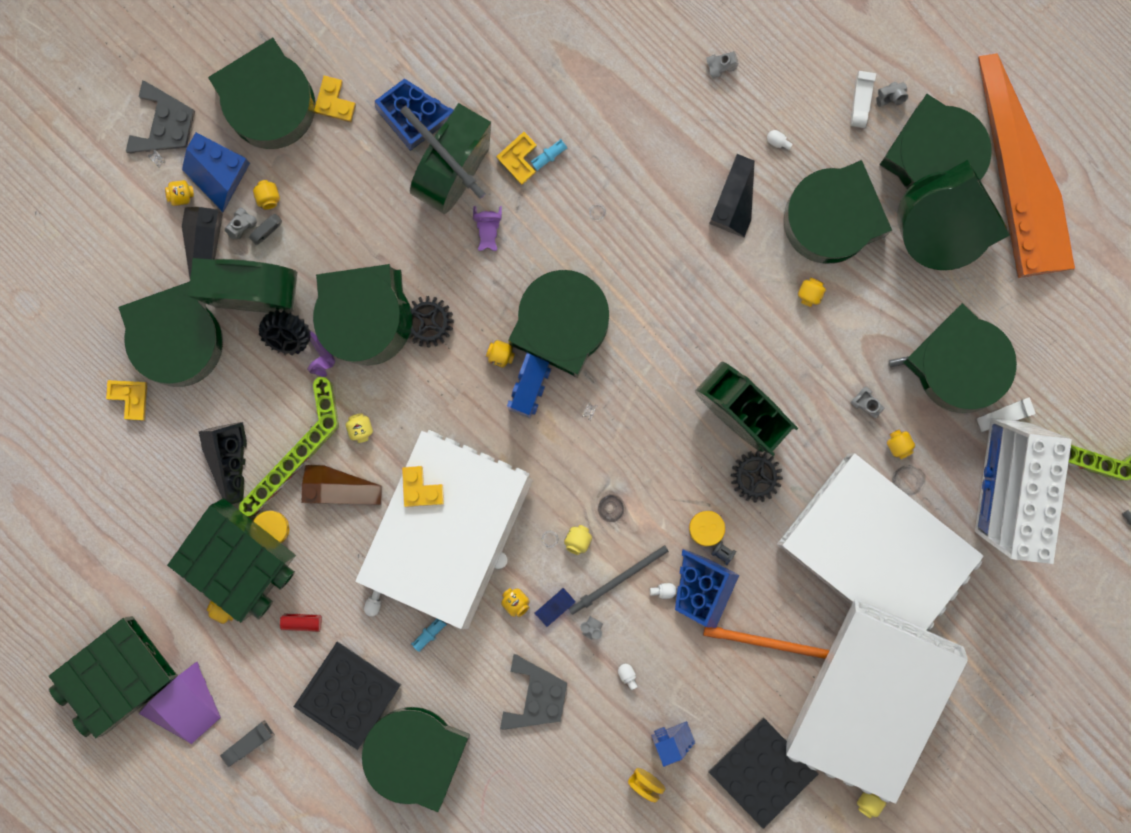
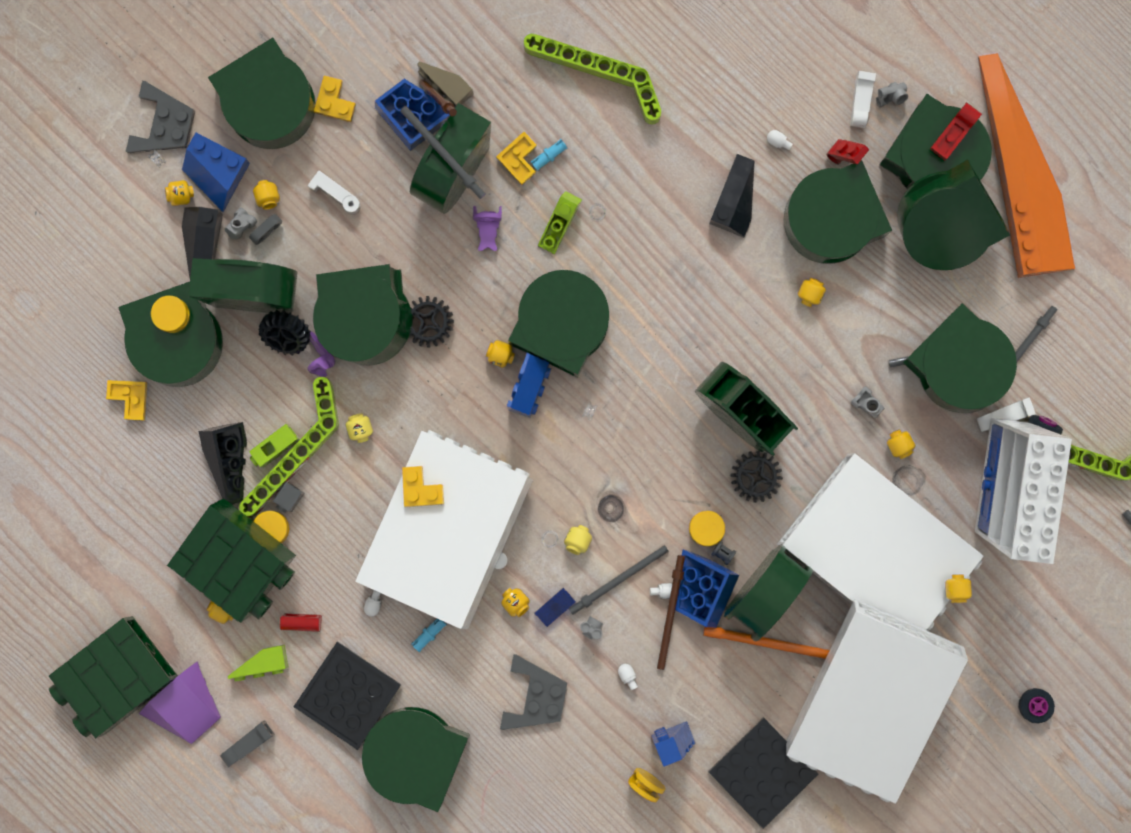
reddish brown wedge [301,465,382,505] -> none
light grey plate [706,51,739,79] -> none
light yellow head [857,792,886,819] -> none
none -> yellow head [151,296,190,333]
none -> lime slope [228,645,289,682]
none -> lime brick [249,424,300,468]
none -> dark grey brick [273,482,305,513]
none -> white leg [308,171,360,214]
none -> dark tan slope [417,61,474,107]
none -> reddish brown bar [419,79,457,116]
none -> lime beam [524,33,661,125]
none -> lime slope [538,191,582,254]
none -> reddish brown bar [657,555,685,670]
none -> dark green brick [724,544,813,642]
none -> red plate [826,139,869,165]
none -> red plate [930,102,982,161]
none -> yellow head [945,574,972,603]
none -> dark grey bar [1015,306,1057,362]
none -> black wheel [1018,688,1055,724]
none -> black wheel [1028,415,1063,435]

